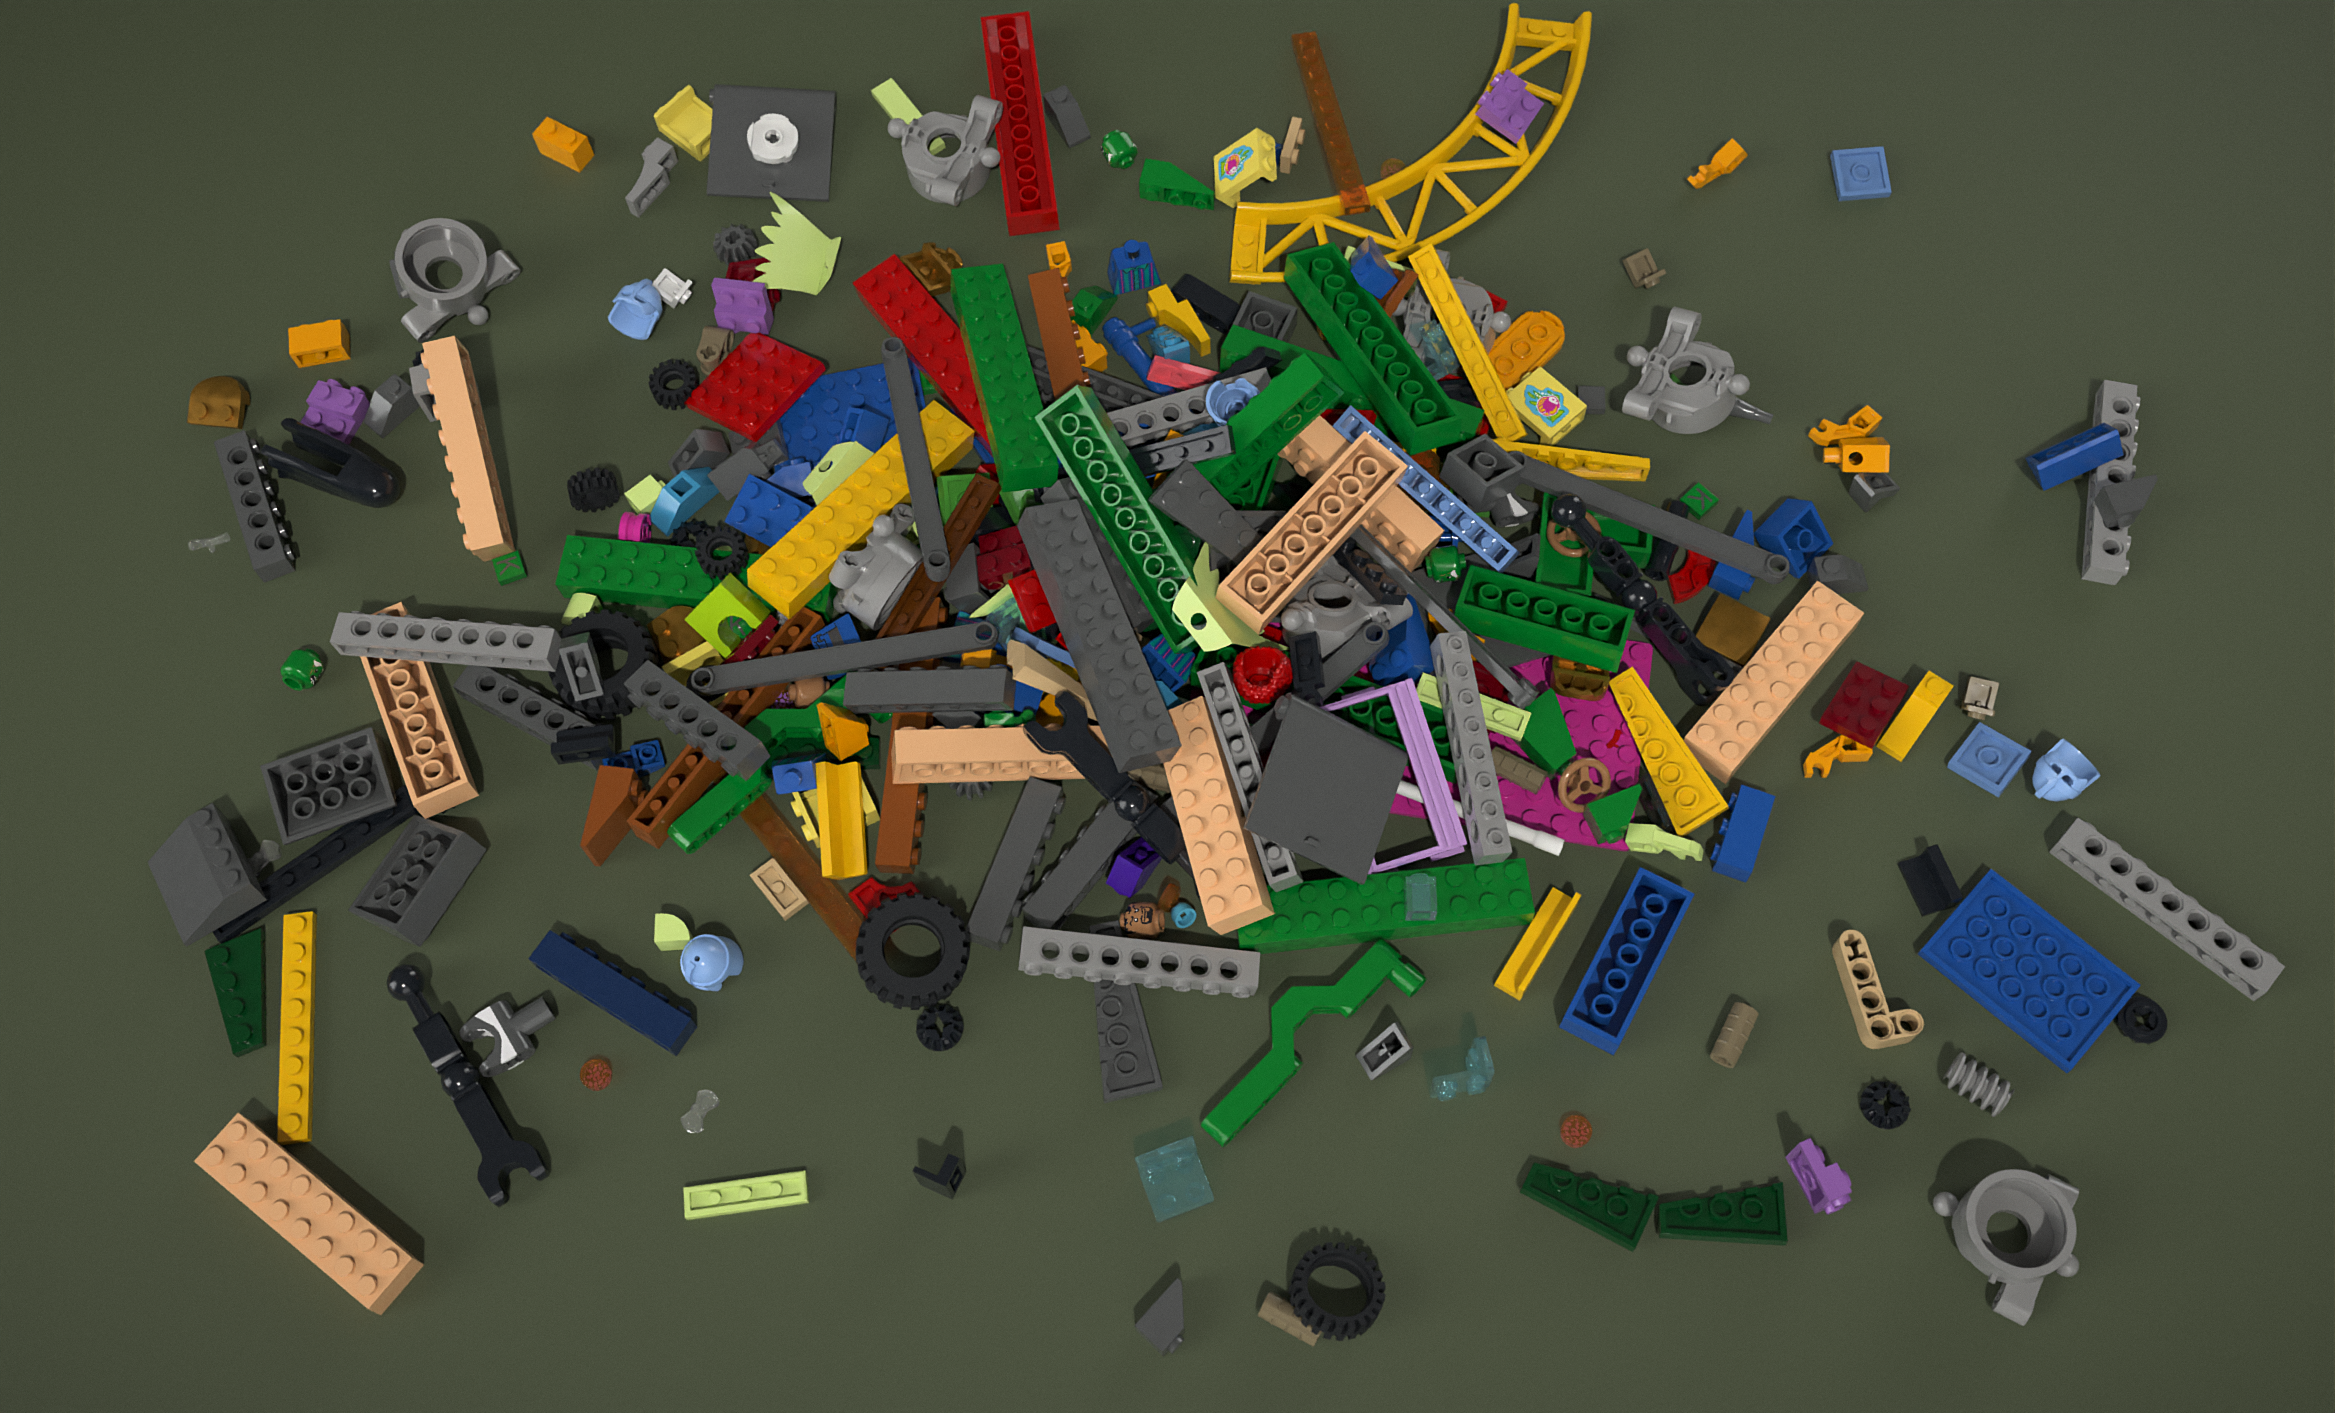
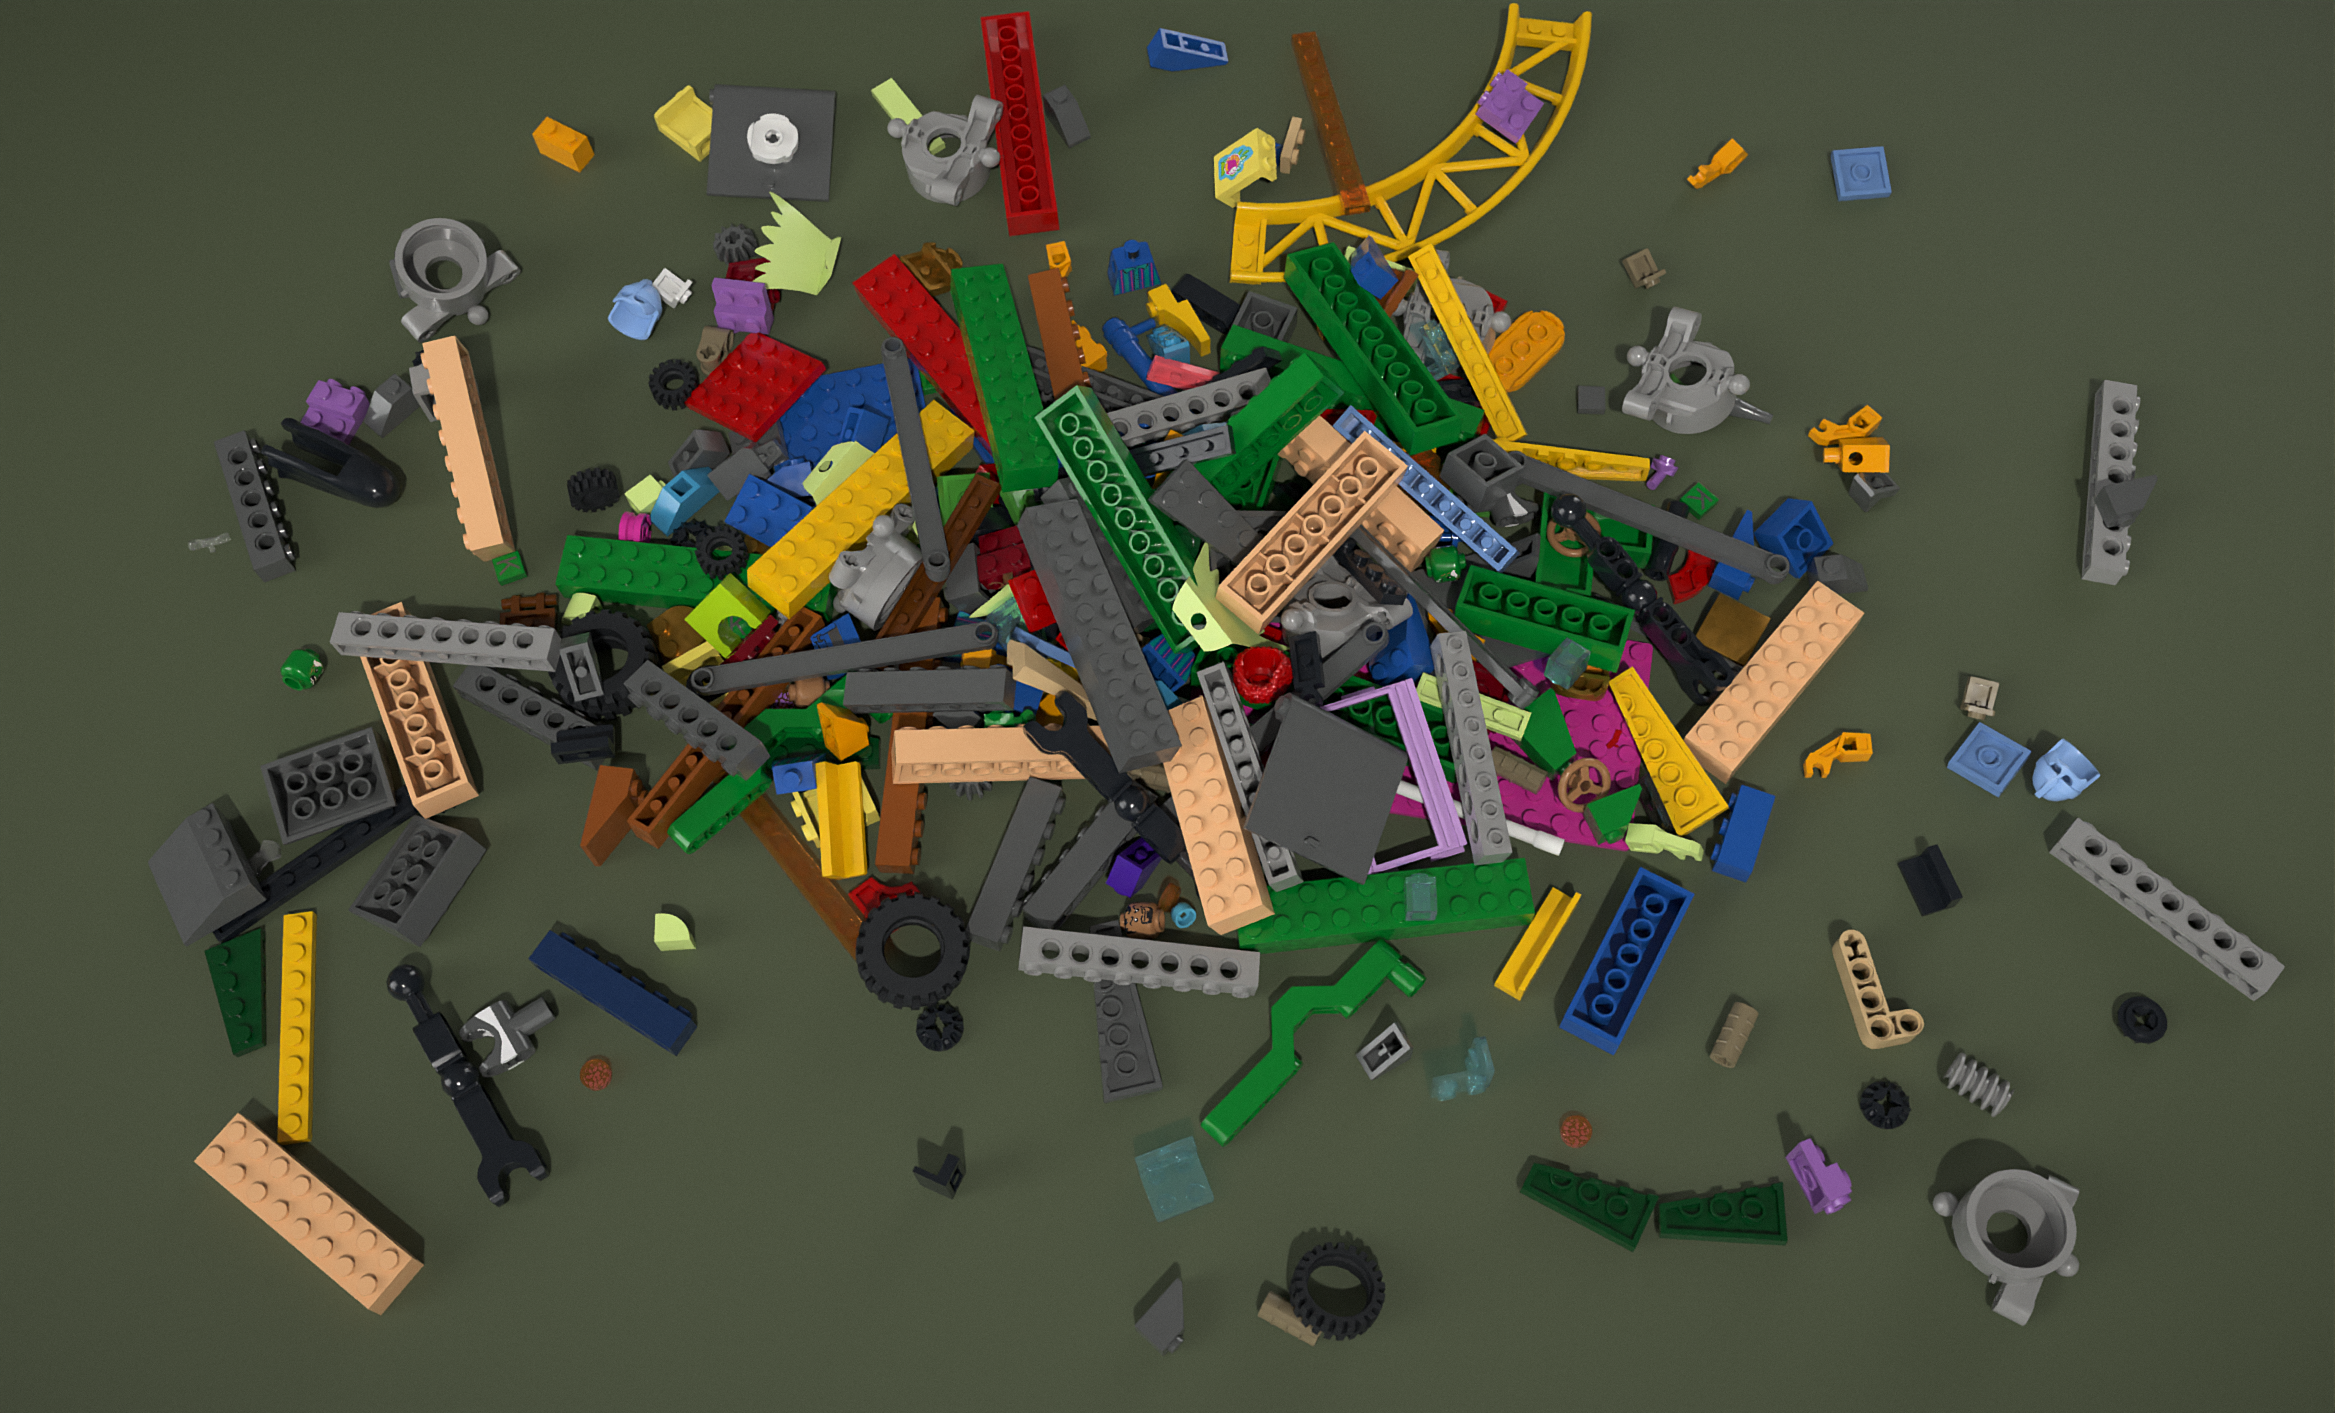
pearl gold slope [187,376,250,429] -> none
light orange brick [288,319,351,368] -> none
blue slope [602,740,665,778] -> none
light grey slope [625,137,678,218] -> none
light blue helmet [680,934,744,991] -> none
clear piece [681,1090,719,1133] -> none
yellowish green tile [683,1170,809,1220] -> none
tan plate [750,858,809,921] -> none
green slope [1071,285,1118,336] -> none
green head [1101,130,1138,169] -> none
green slope [1139,158,1215,210] -> none
light blue helmet [1206,378,1260,427] -> none
clear yellow tile [1380,158,1406,179] -> none
light yellow panel [1506,367,1587,447] -> none
dark red plate [1819,661,1909,749] -> none
yellow slope [1876,671,1954,762] -> none
blue plate [1918,869,2140,1074] -> none
blue slope [2025,423,2123,491] -> none
none -> reddish brown plate [500,592,559,632]
none -> blue slope [1147,28,1228,71]
none -> clear light blue brick [1544,637,1591,690]
none -> medium lavender plate [1646,455,1678,490]

